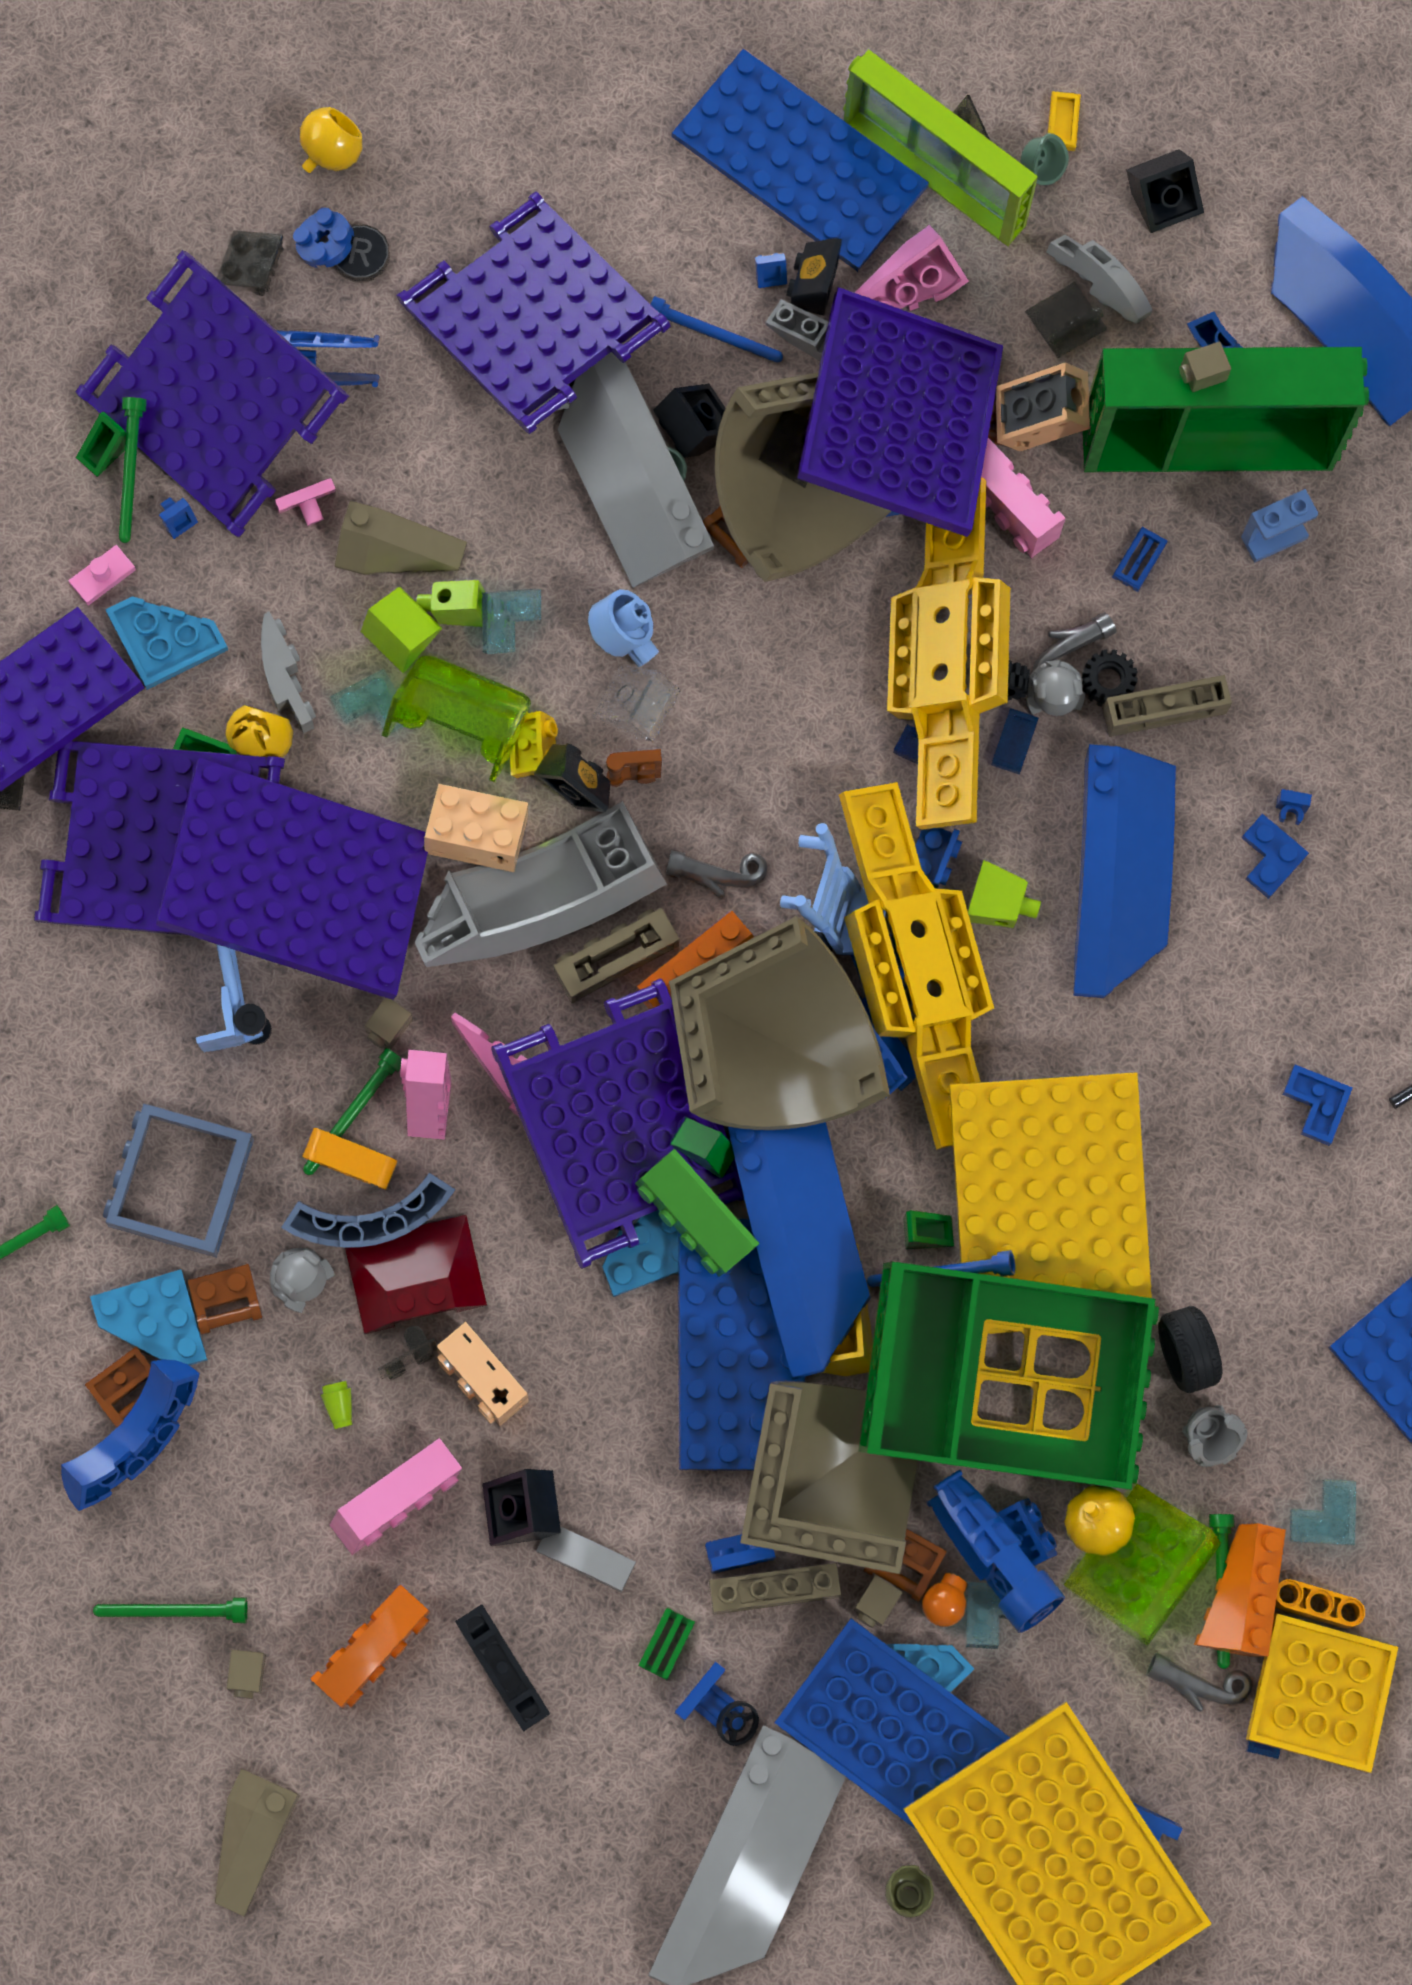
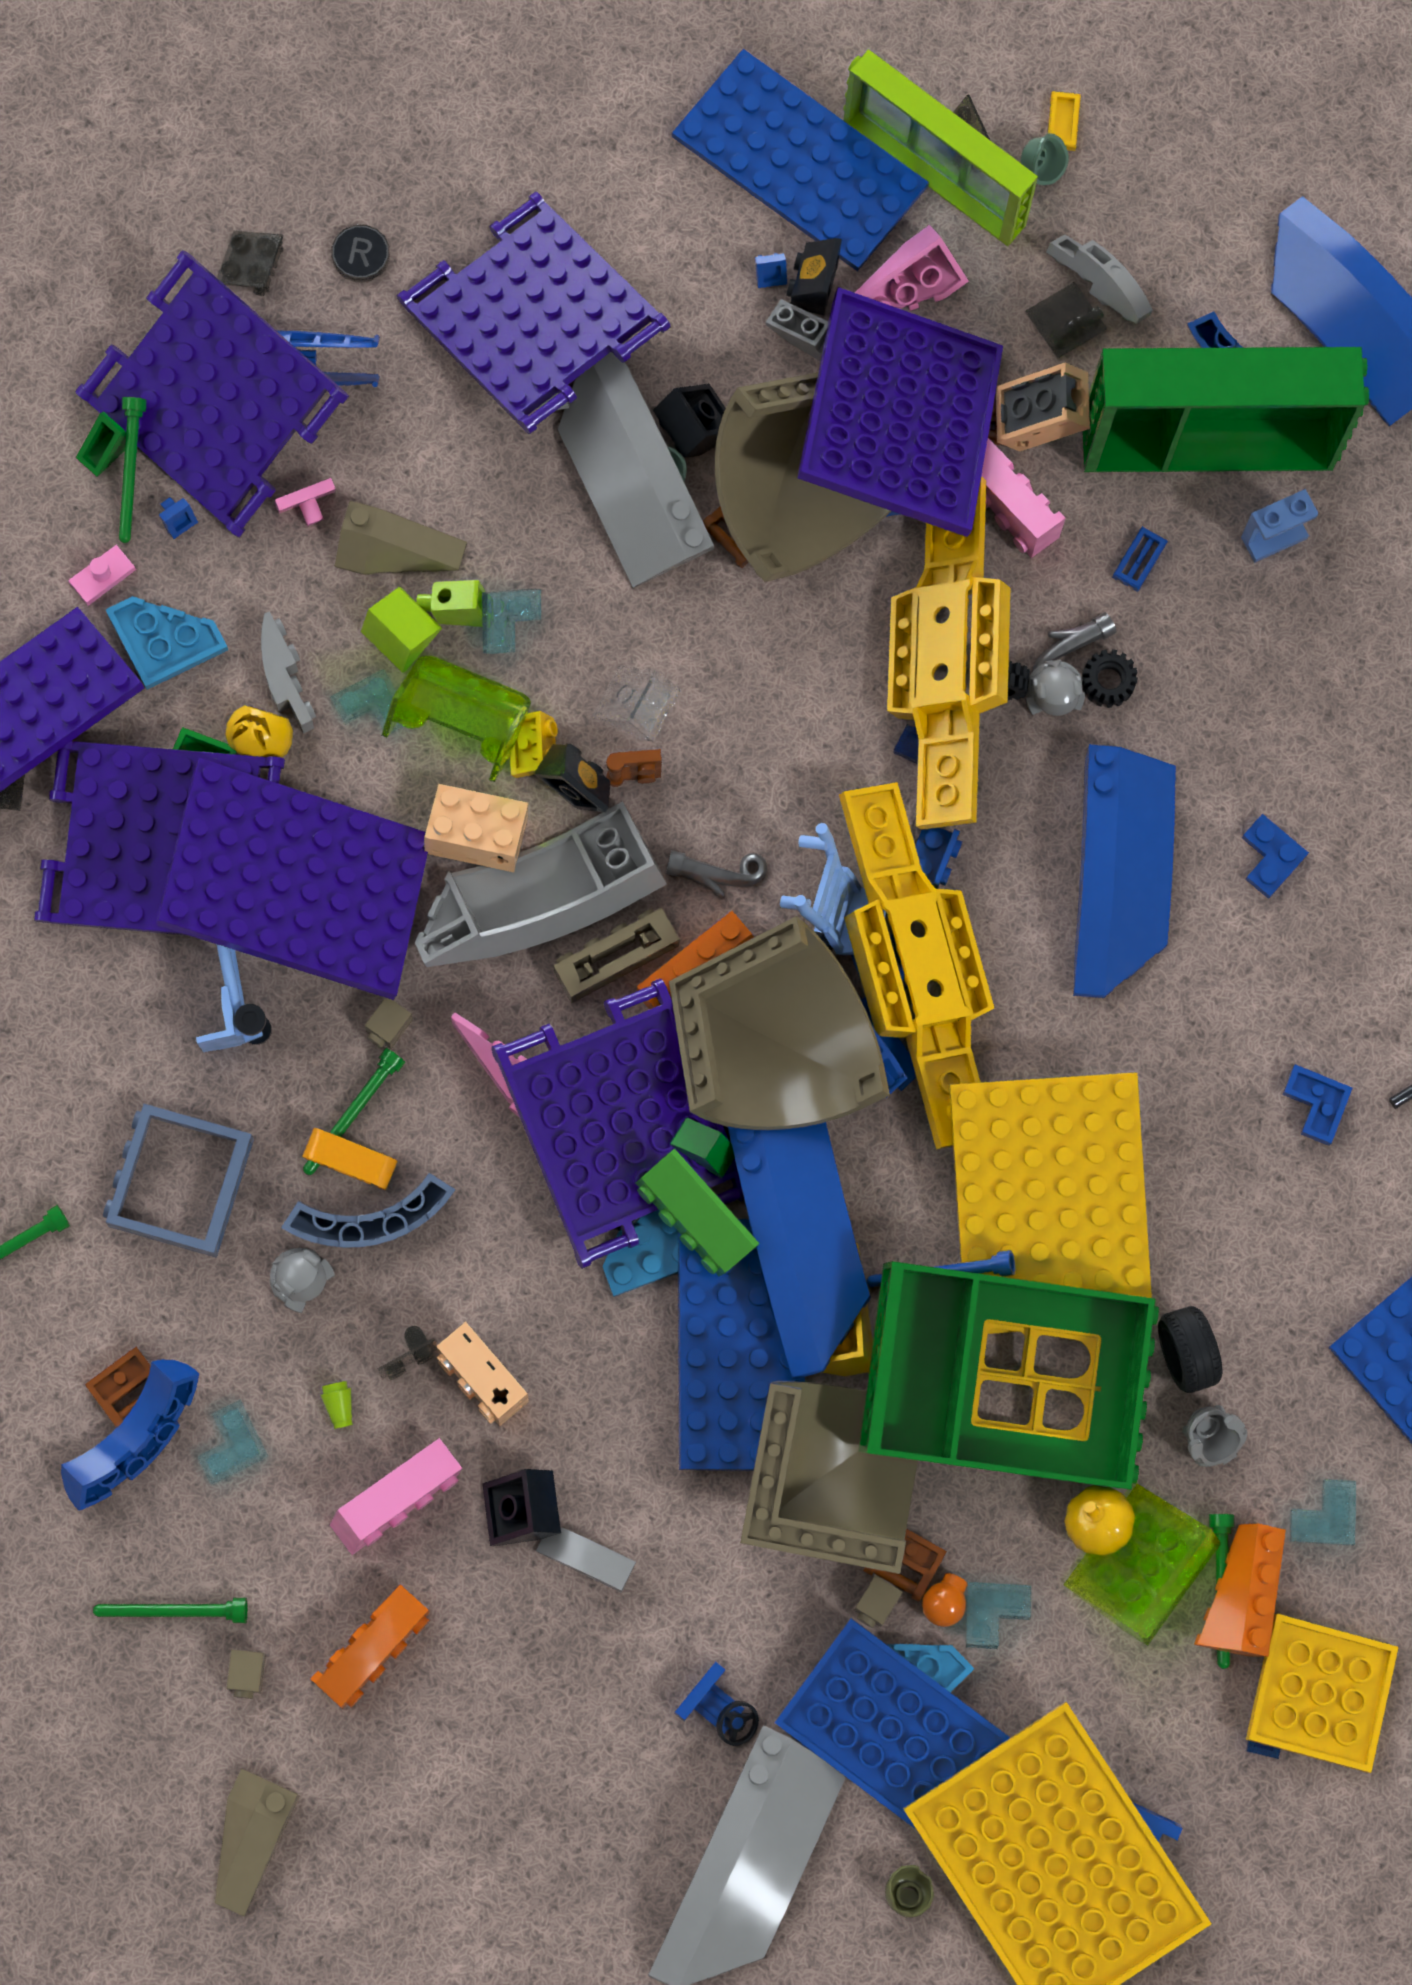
dark azure plate [90,1269,208,1366] -> none
dark orange plate [187,1264,263,1335] -> none
blue plate [293,208,354,268] -> none
yellow piece [300,107,362,173] -> none
dark red slope [345,1215,487,1334] -> none
bright pink wedge [400,1050,451,1140] -> none
black slope [455,1604,550,1732] -> none
light blue piece [588,589,659,667] -> none
green tile [638,1608,695,1680] -> none
blue piece [650,296,783,363] -> none
blue bracket [705,1534,775,1574] -> none
dark tan brick [709,1563,841,1615] -> none
clear smoke hinge [758,410,809,488] -> none
green slope [903,1210,954,1249] -> none
blue piece [927,1470,1065,1633] -> none
lime torso [968,860,1041,928] -> none
clear blue tile [991,708,1039,775] -> none
blue bracket [998,1498,1058,1566] -> none
dark tan brick [1102,675,1232,737] -> none
black slope [1126,149,1204,233] -> none
flat silver plant [1146,1653,1252,1712] -> none
dark tan brick [1179,341,1231,392] -> none
light orange beam [1275,1579,1365,1629] -> none
blue tile [1276,789,1312,825] -> none
none -> clear light blue plate [197,1399,269,1486]

